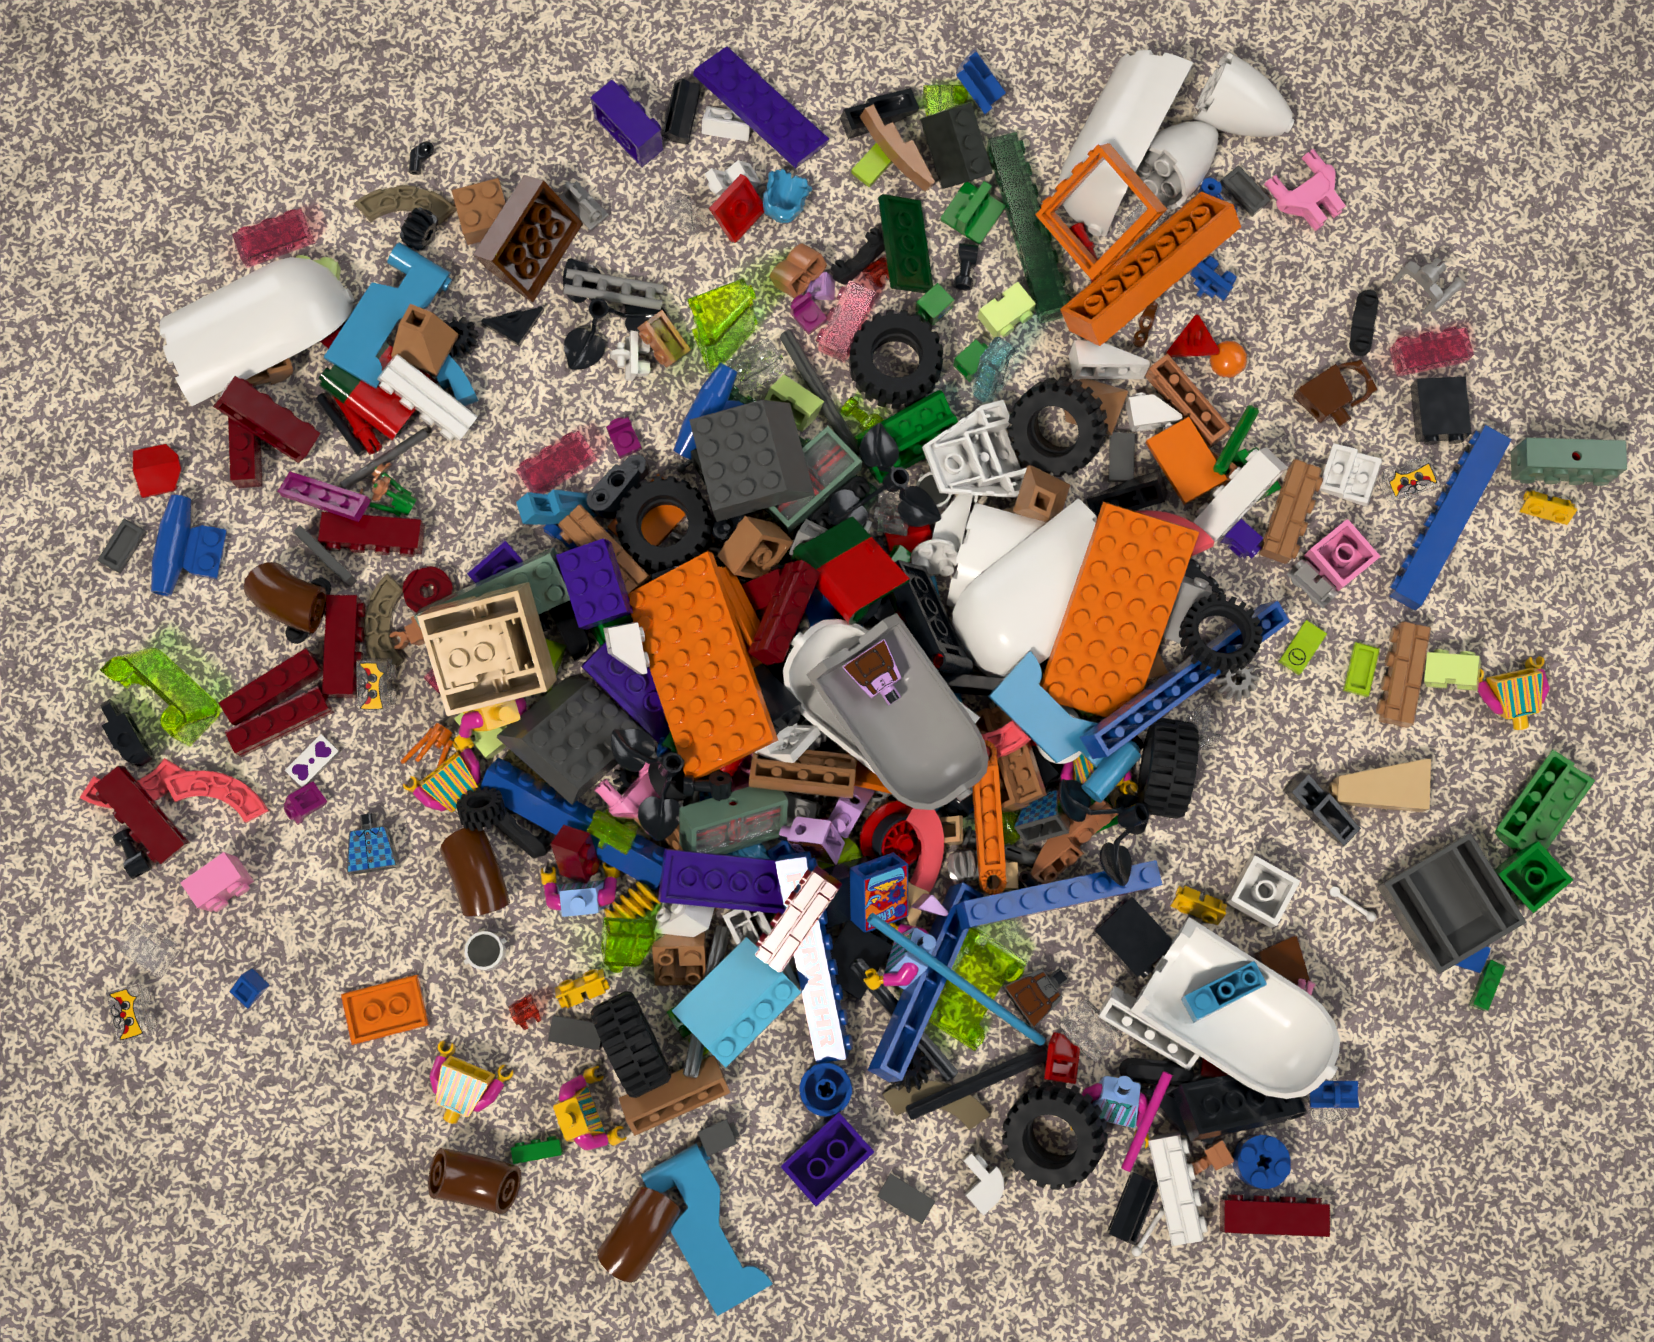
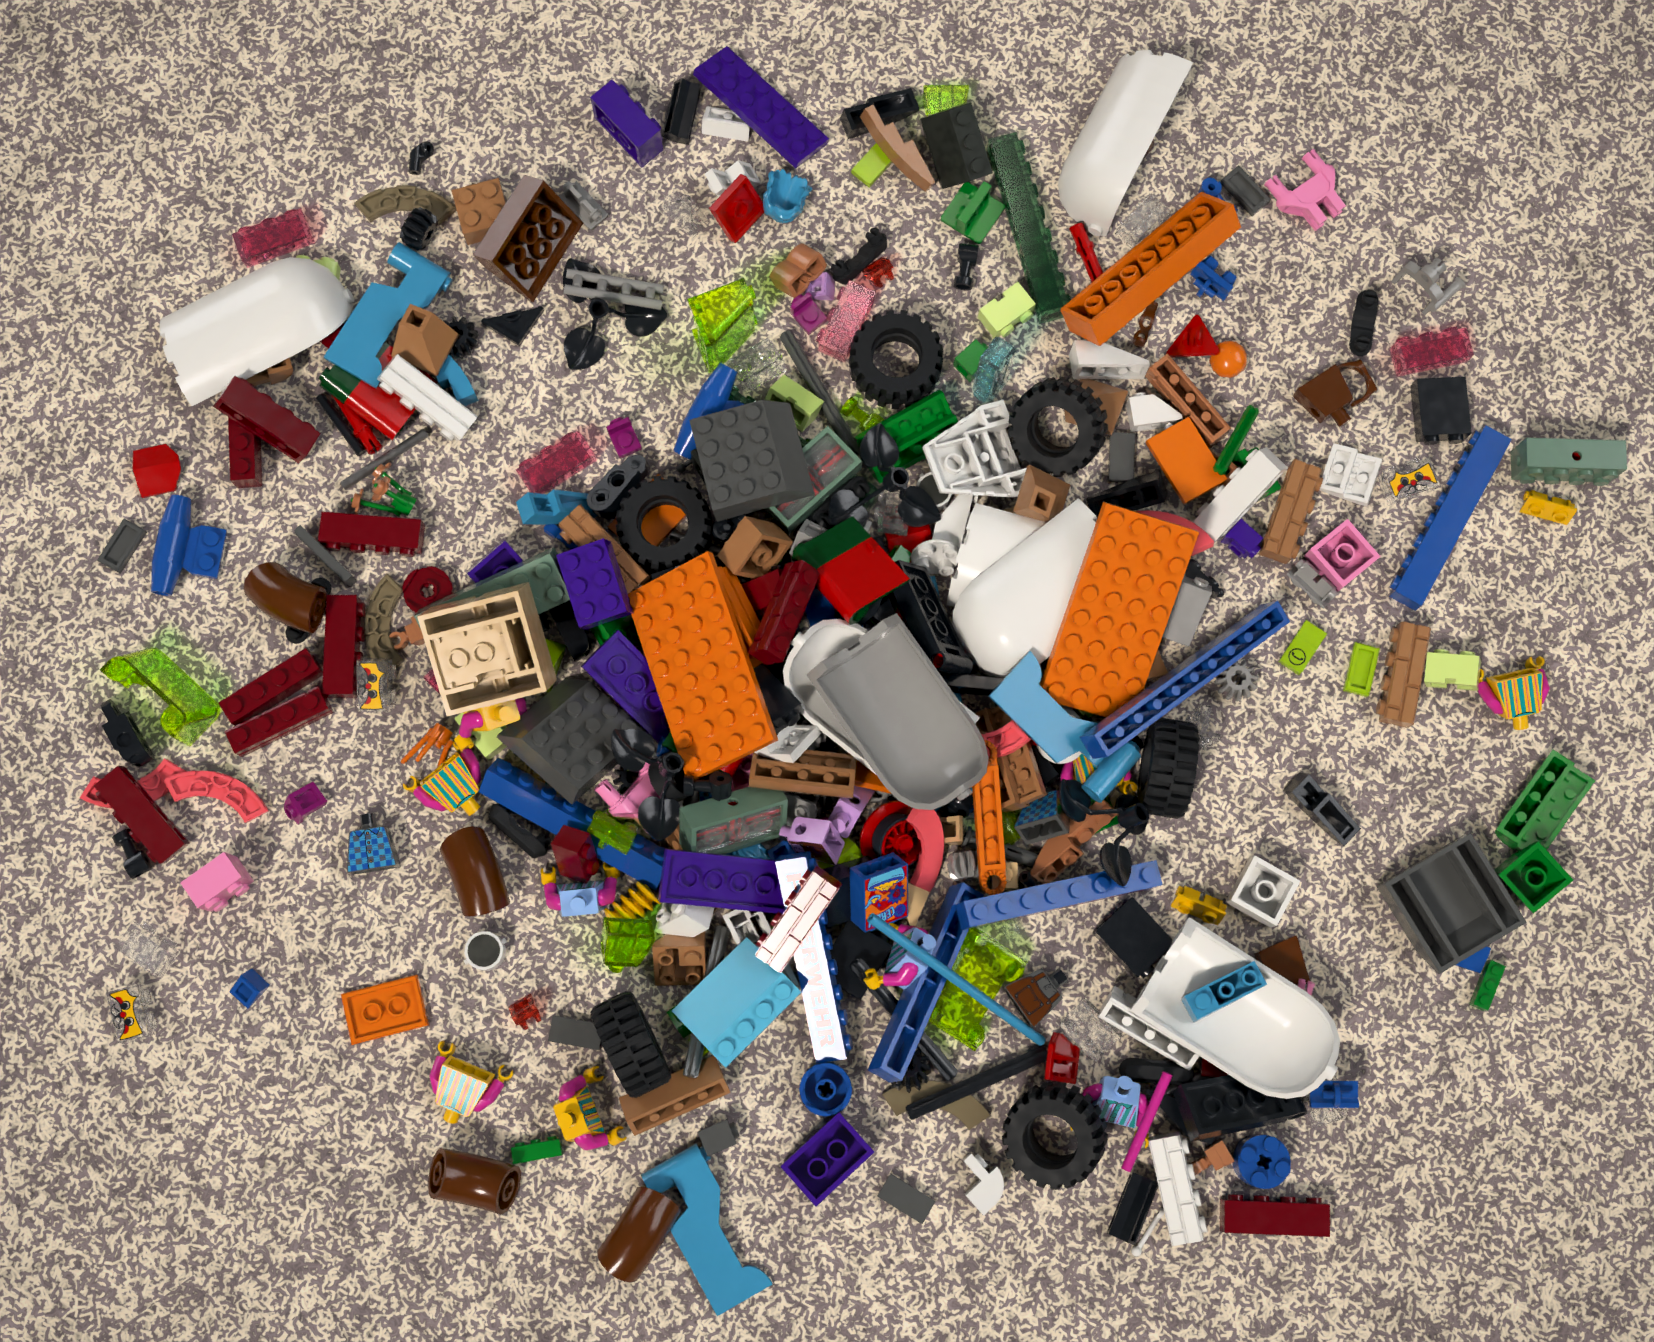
magenta plate [277,471,371,522] -> none
tile [285,734,341,787] -> none
black tyre [456,787,506,831] -> none
yellow hinge [555,968,610,1009] -> none
white slope [603,622,650,674] -> none
white hips [610,331,650,381] -> none
nougat bracket [638,310,691,368] -> none
torso [842,639,902,706] -> none
dark green tile [878,194,933,294] -> none
lavender slope [911,894,948,916] -> none
green brick [915,283,954,326] -> none
blue slope [956,49,1006,114] -> none
orange window [1035,143,1167,280] -> none
white cylinder [1136,121,1218,210] -> none
black tyre [1179,594,1263,675] -> none
white cylinder [1192,52,1295,137] -> none
tan slope [1328,759,1431,812] -> none
white hinge [1329,887,1377,922] -> none

